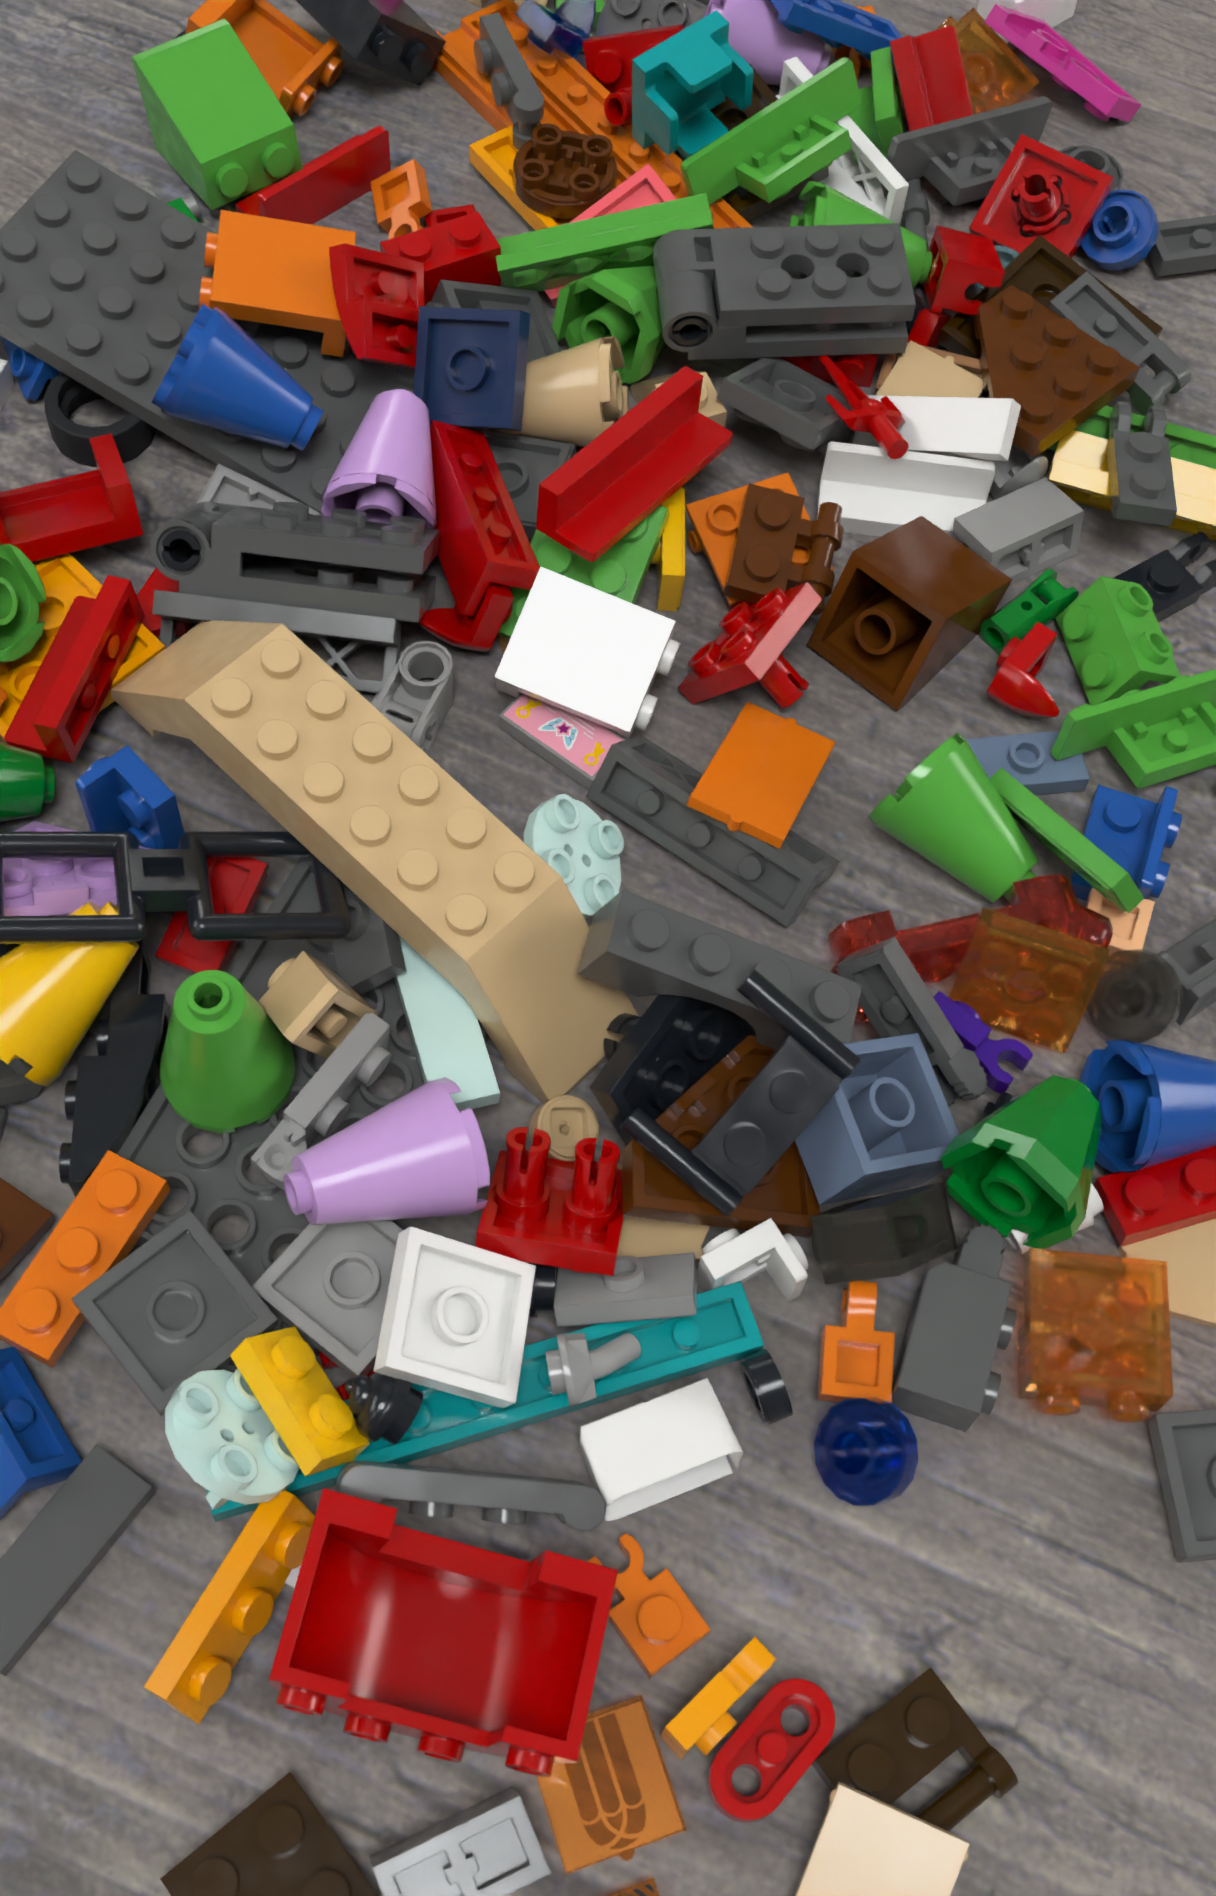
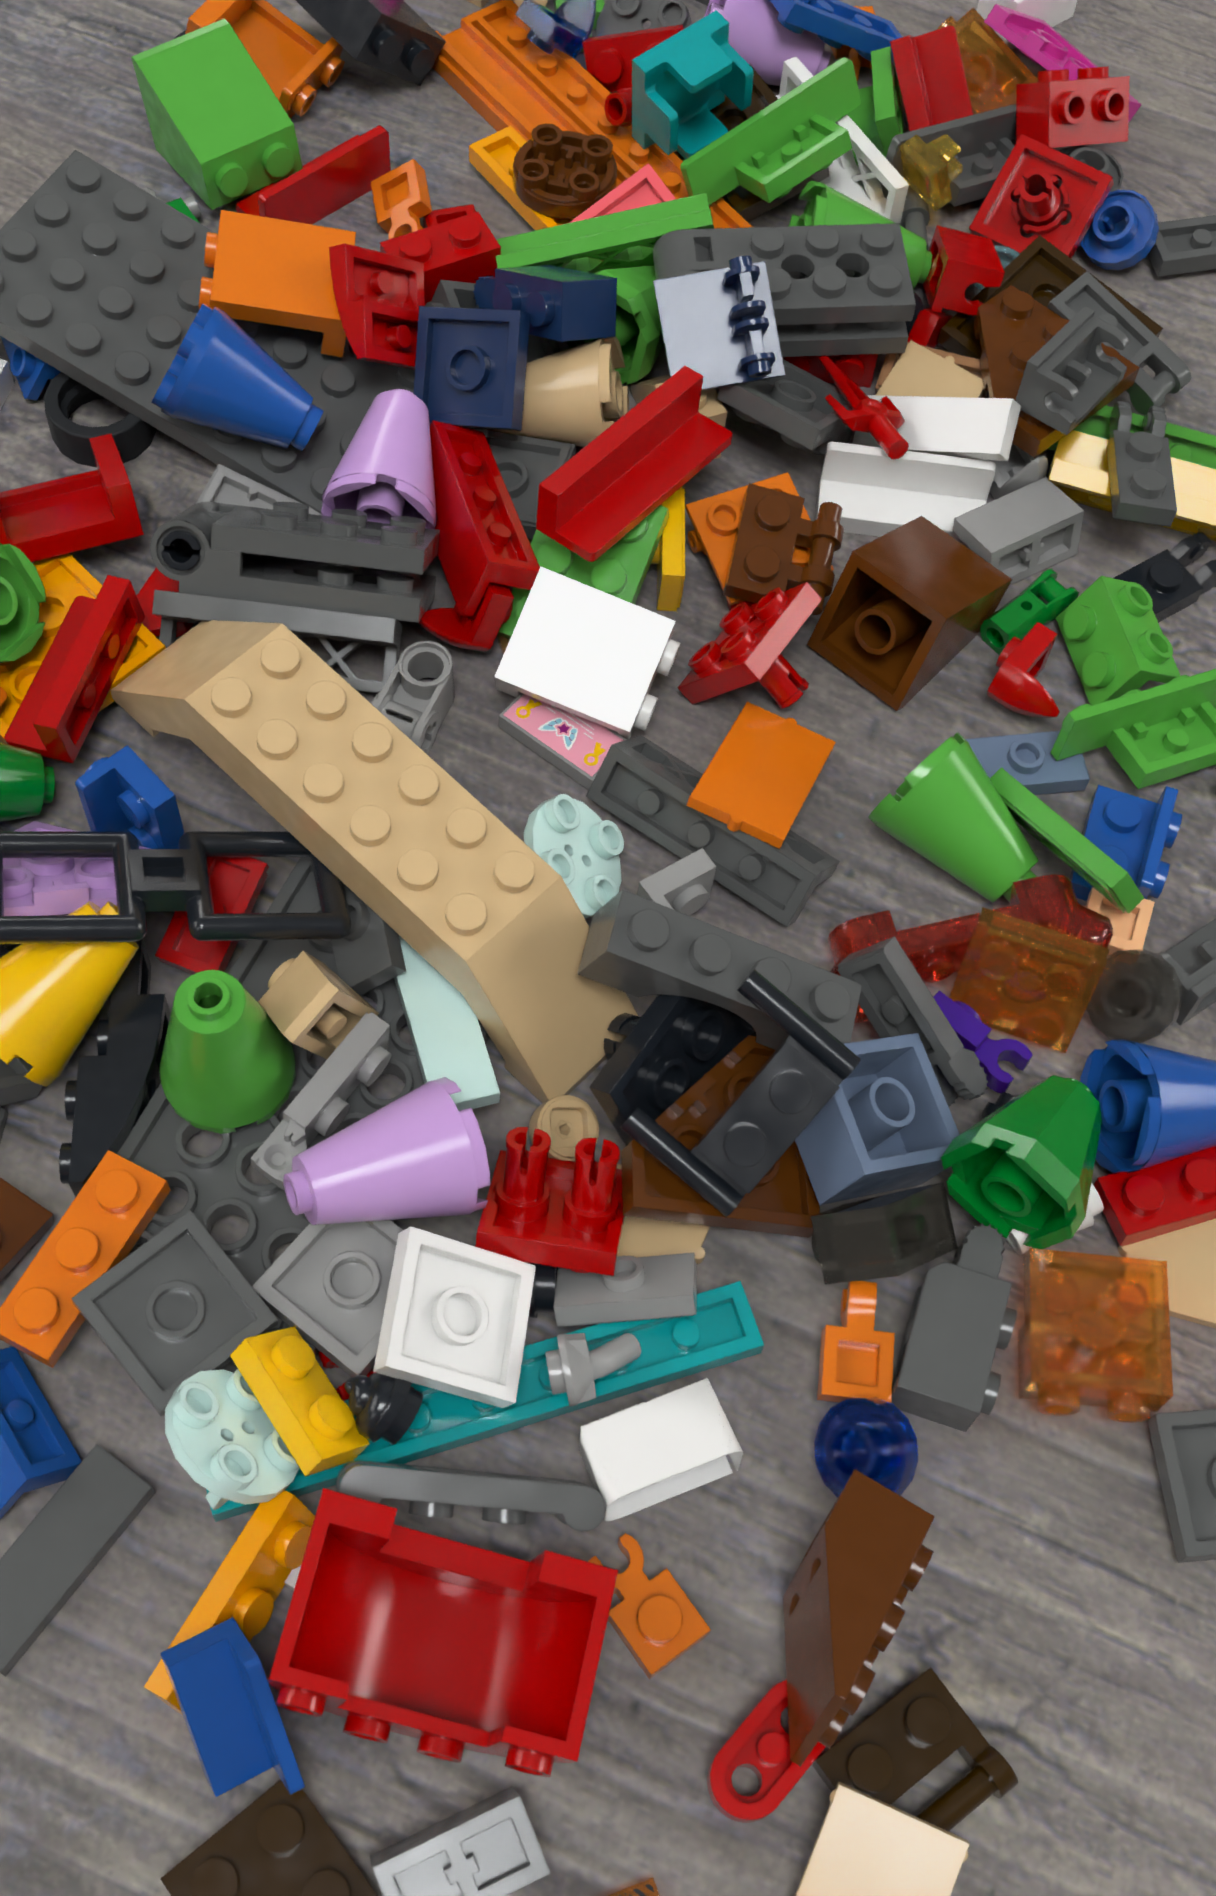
dark grey plate [474,12,544,150] -> none
clear orange piece [535,1695,687,1875] -> none
light orange plate [660,1637,776,1760] -> none
white bracket [697,1218,808,1302] -> none
black tile [740,1349,793,1425] -> none
none -> blue panel [160,1617,305,1797]
none -> dark blue hinge [473,265,617,342]
none -> light grey bracket [637,848,716,916]
none -> hinge [653,256,785,391]
none -> reddish brown slope [783,1469,935,1767]
none -> clear yellow tile [899,134,963,212]
none -> dark grey hinge [1015,306,1130,435]
none -> red brick [1016,66,1130,148]

